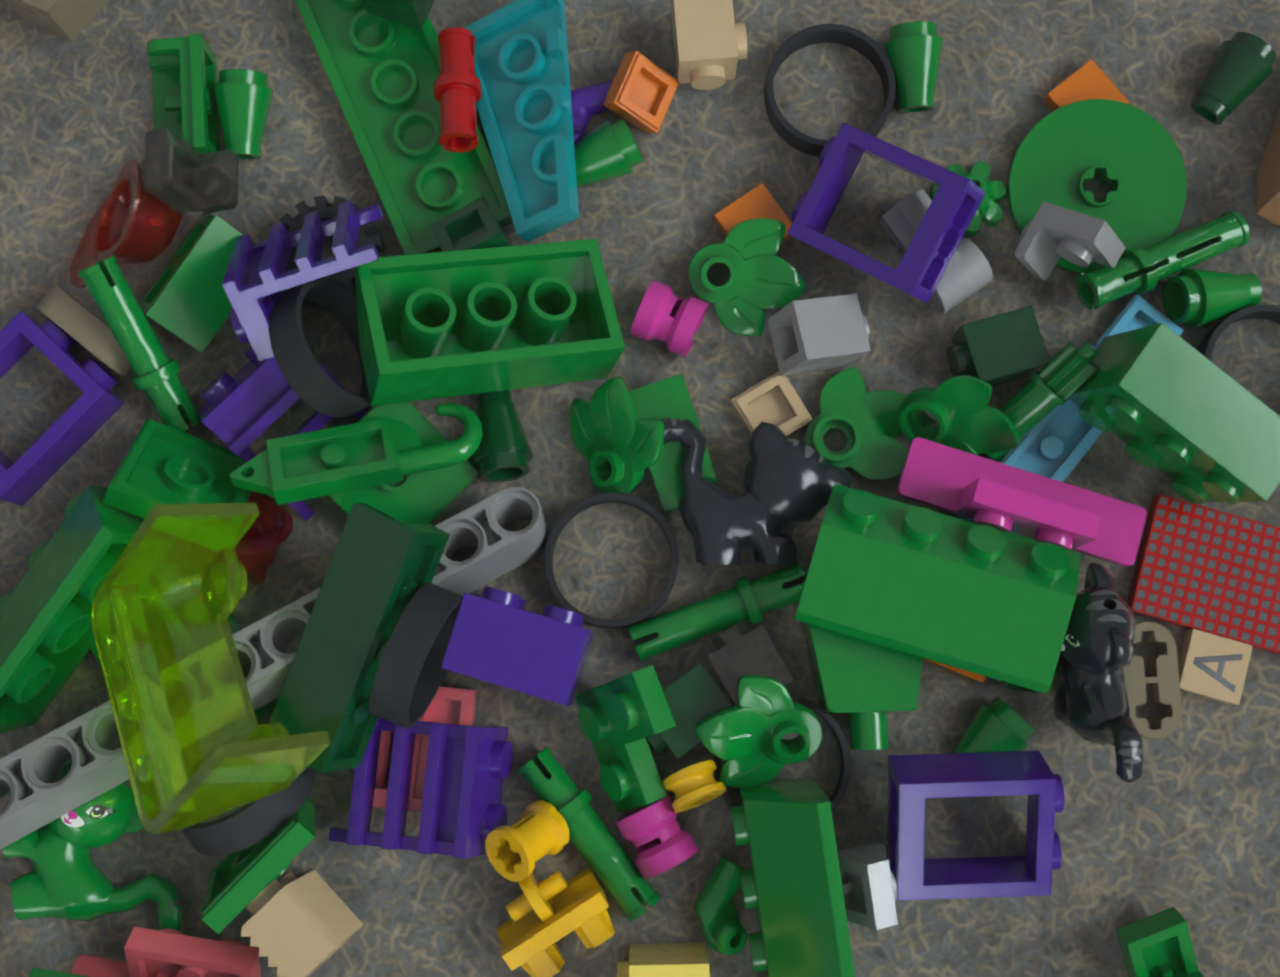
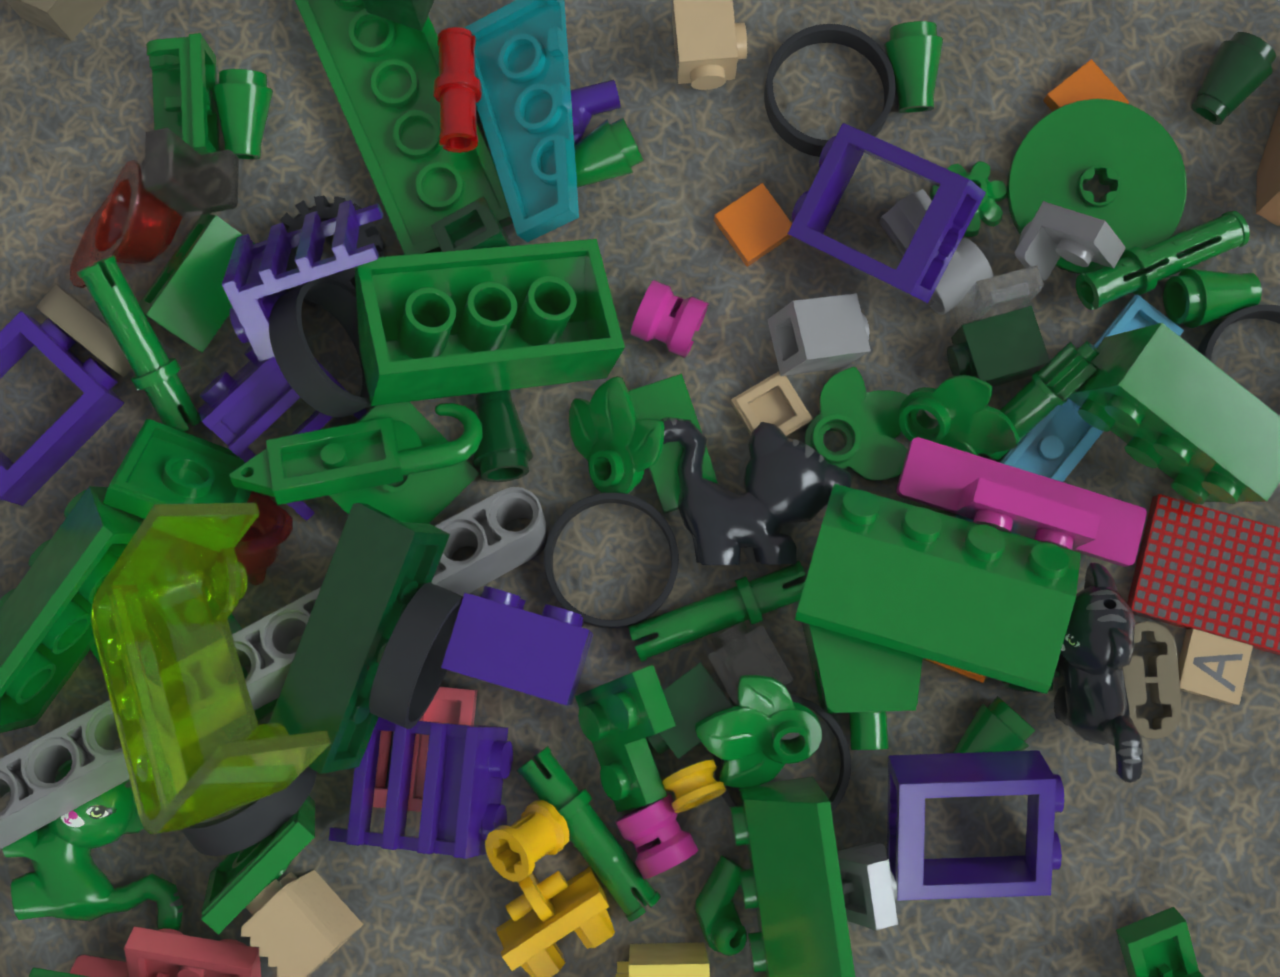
orange tile [603,50,679,134] -> none
green plate [688,218,806,337] -> none
none -> clear tile [952,265,1044,329]

